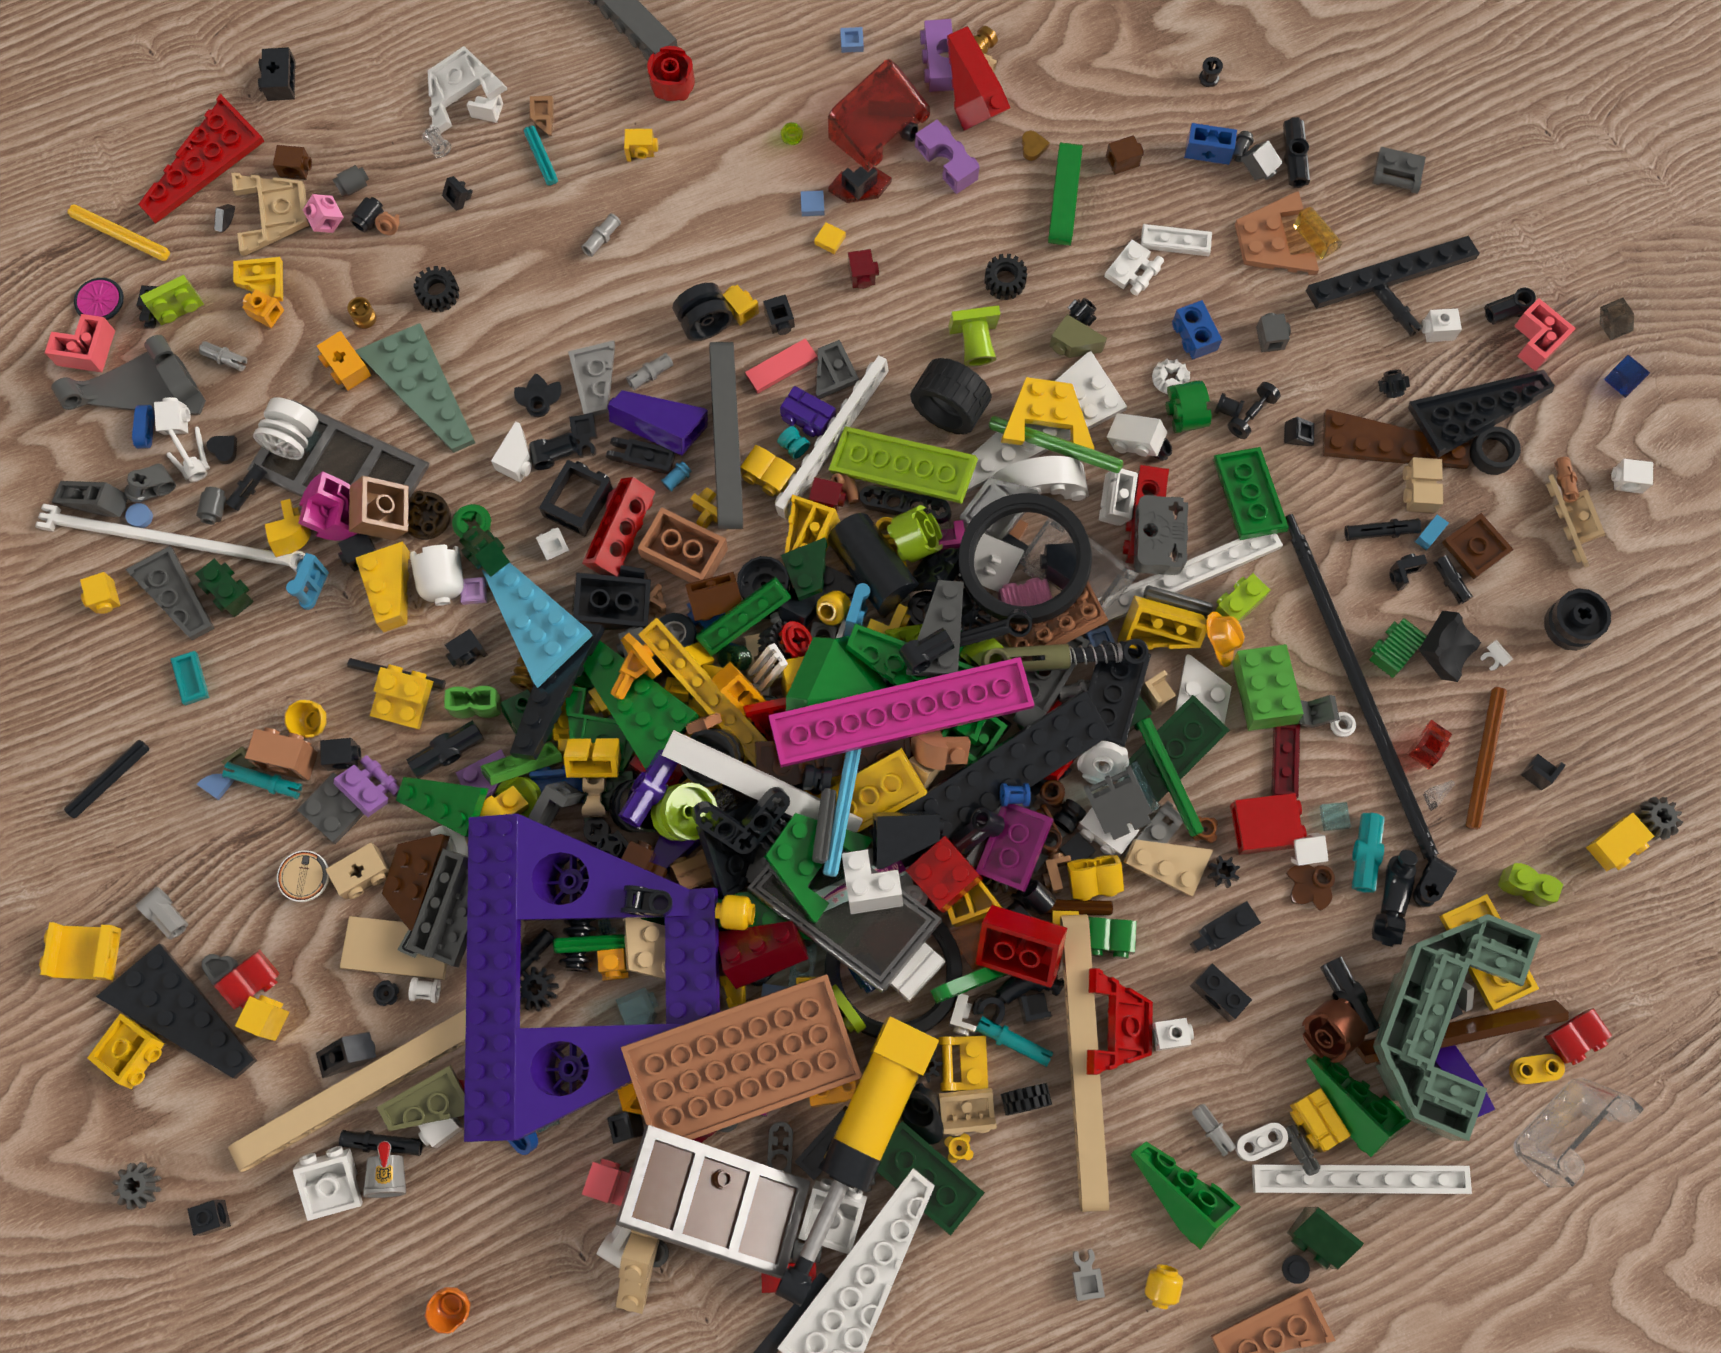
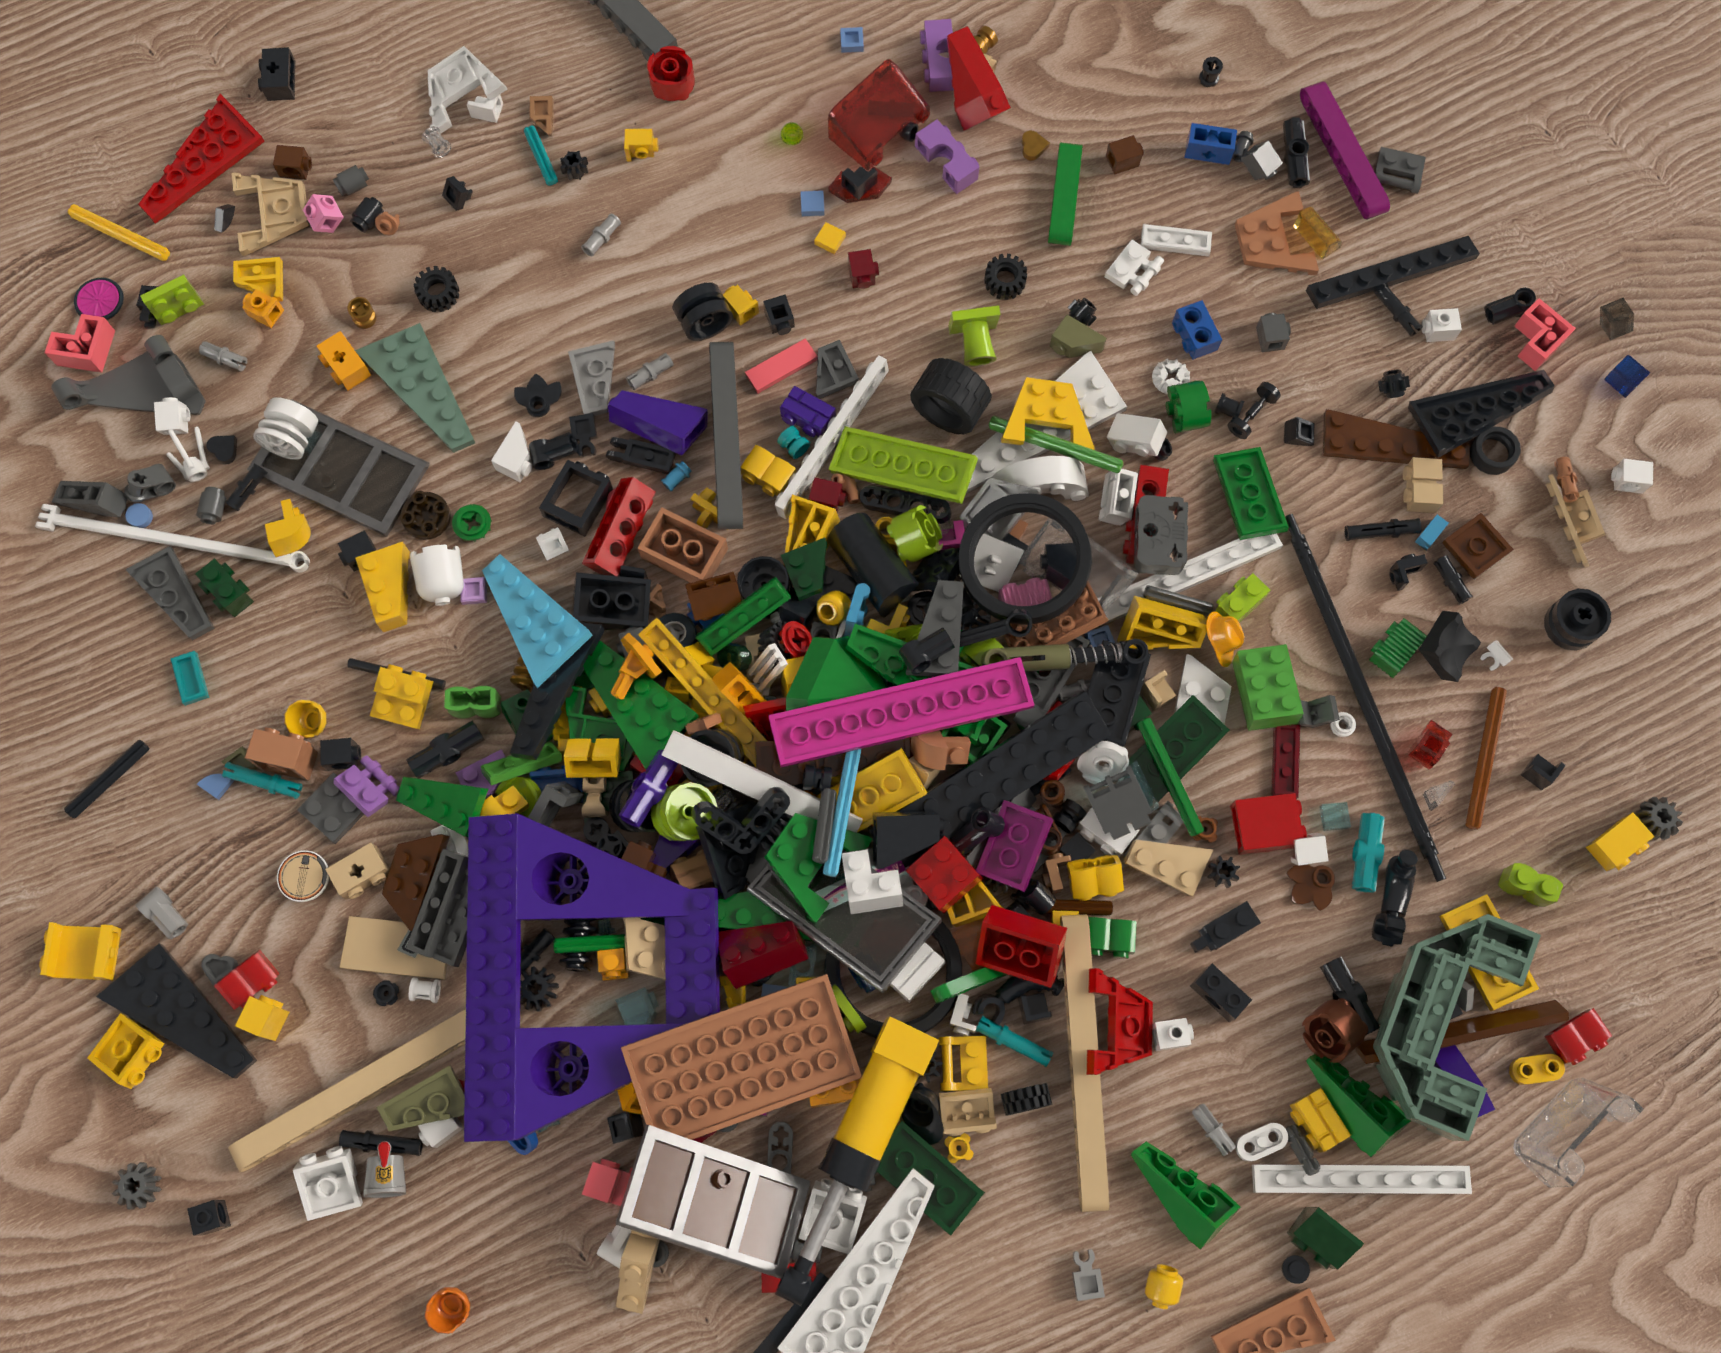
yellow brick [80,572,121,614] -> none
blue beam [132,405,155,449] -> none
dark azure plate [286,553,329,610] -> none
dark pink brick [298,472,357,541] -> none
black slope [316,1032,376,1078] -> none
medium nougat brick [349,476,409,541] -> none
black brick [445,629,488,667] -> none
dark green brick [459,526,510,577] -> none
black piece [620,885,673,917] -> none
yellow head [715,895,755,930] -> none
black plate [795,1105,848,1181] -> none
blue bush [1000,783,1031,807] -> none
black piece [1413,856,1457,907] -> none
none -> black gear [560,151,588,180]
none -> magenta beam [1300,81,1390,220]

